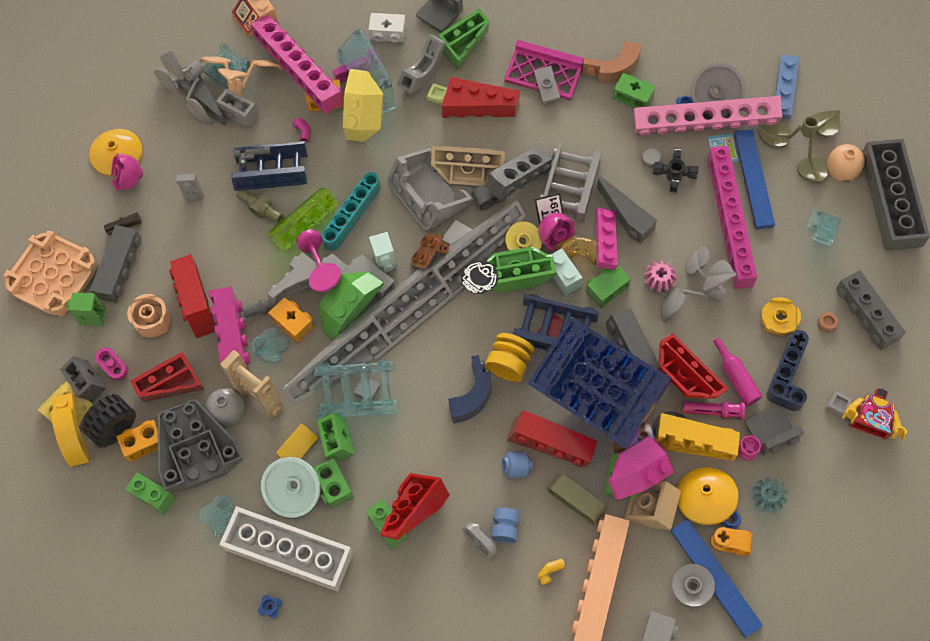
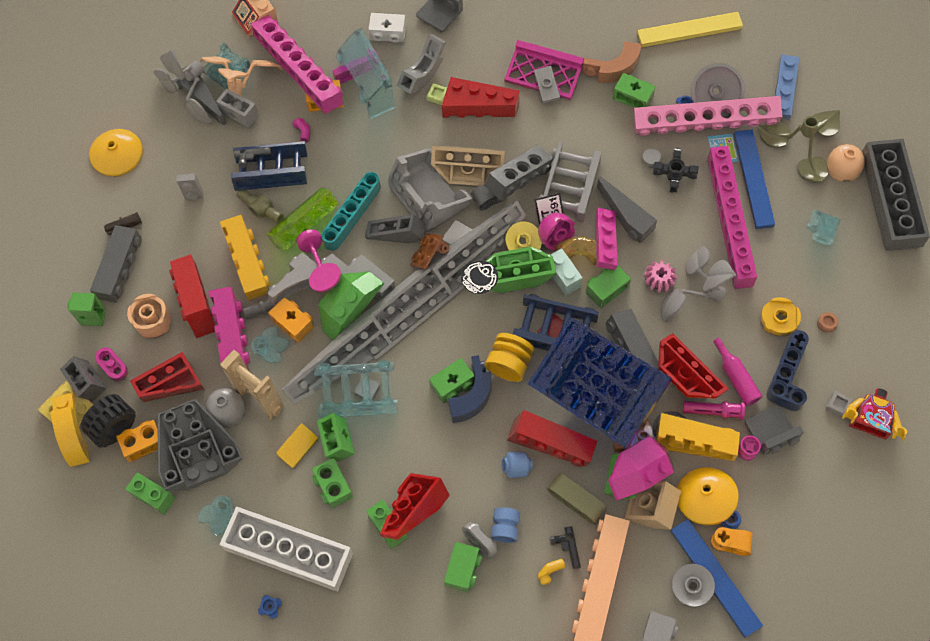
light nougat plate [4,230,98,316] -> none
dark pink cylinder [111,154,143,190] -> none
light aqua dish [261,457,320,518] -> none
light yellow wedge [343,69,383,142] -> none
light aqua brick [369,232,397,273] -> none
bright green wedge [438,9,490,71] -> none
clear light blue gear [752,477,788,513] -> none
dark grey brick [836,270,906,350] -> none
none -> yellow wedge [220,215,271,301]
none -> dark grey slope [365,214,426,243]
none -> bright green brick [429,358,475,403]
none -> bright green brick [444,542,482,593]
none -> black hose [550,526,581,569]
none -> light yellow tile [637,12,743,48]

